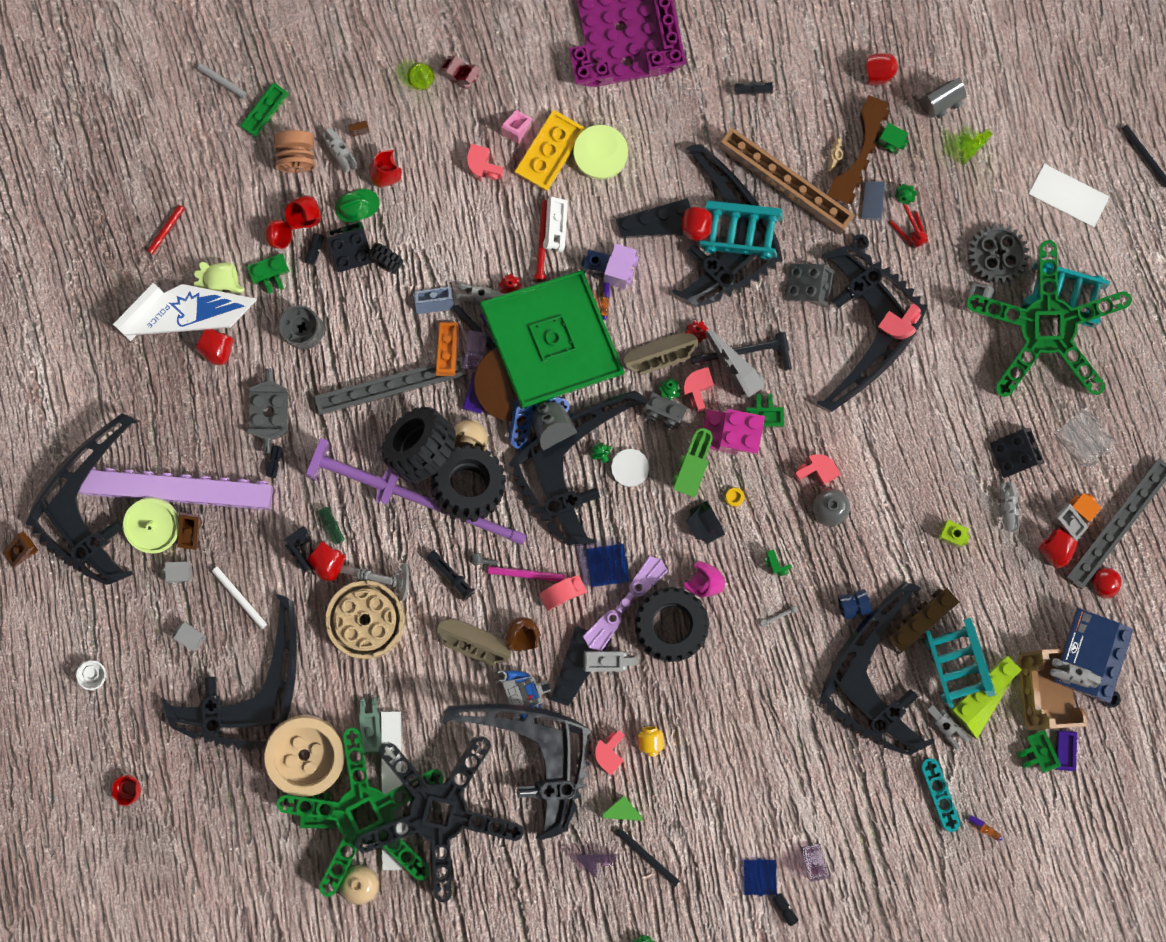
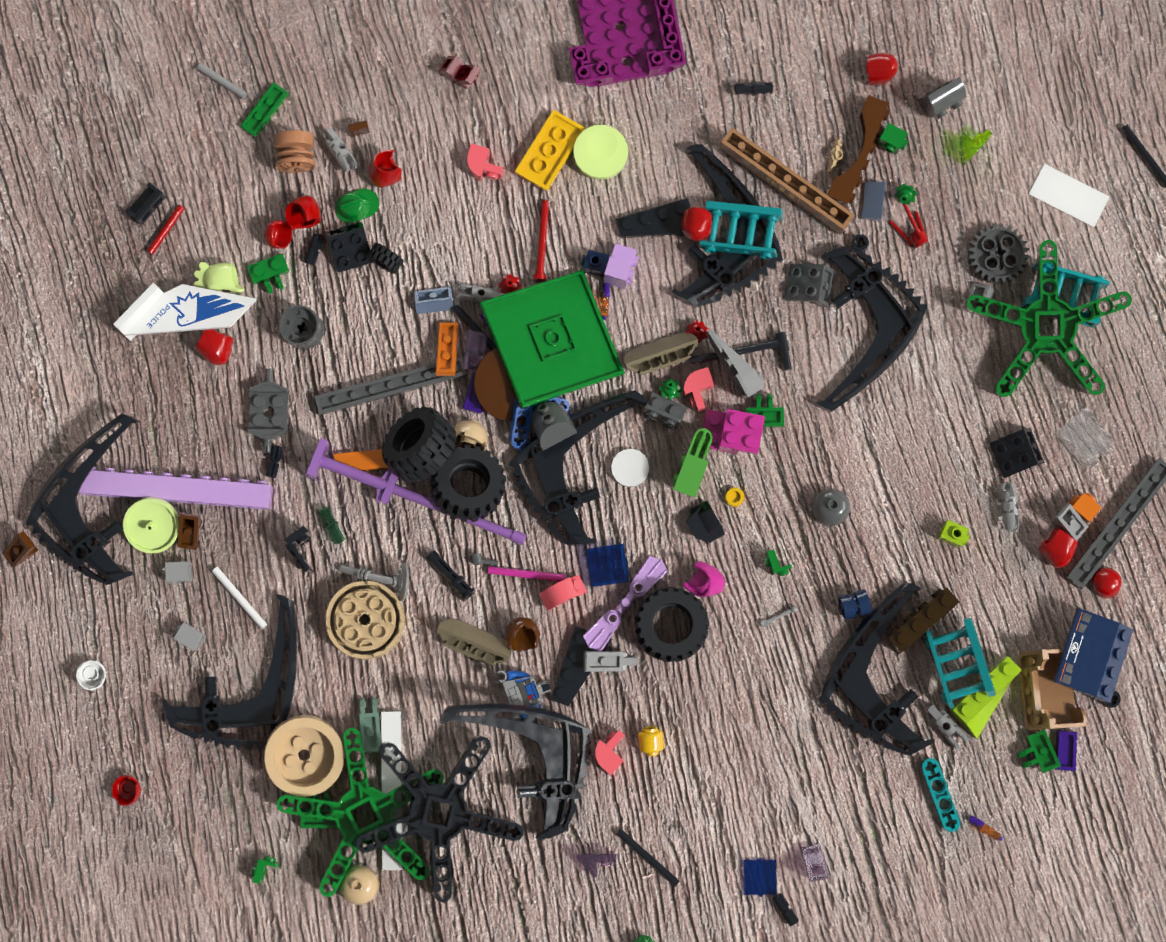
red piece [306,541,346,581] -> none
clear neon green hair [405,62,435,90] -> none
bright pink slope [502,110,533,144] -> none
white plate [543,197,568,252] -> none
green plant [590,443,612,463] -> none
bright green slope [602,796,642,821] -> none
coral brick [794,454,840,486] -> none
coral brick [878,304,921,339] -> none
light grey hinge [1050,658,1101,688] -> none
none -> black hinge [125,182,166,226]
none -> green bracket [251,856,280,884]
none -> orange tile [333,449,390,474]

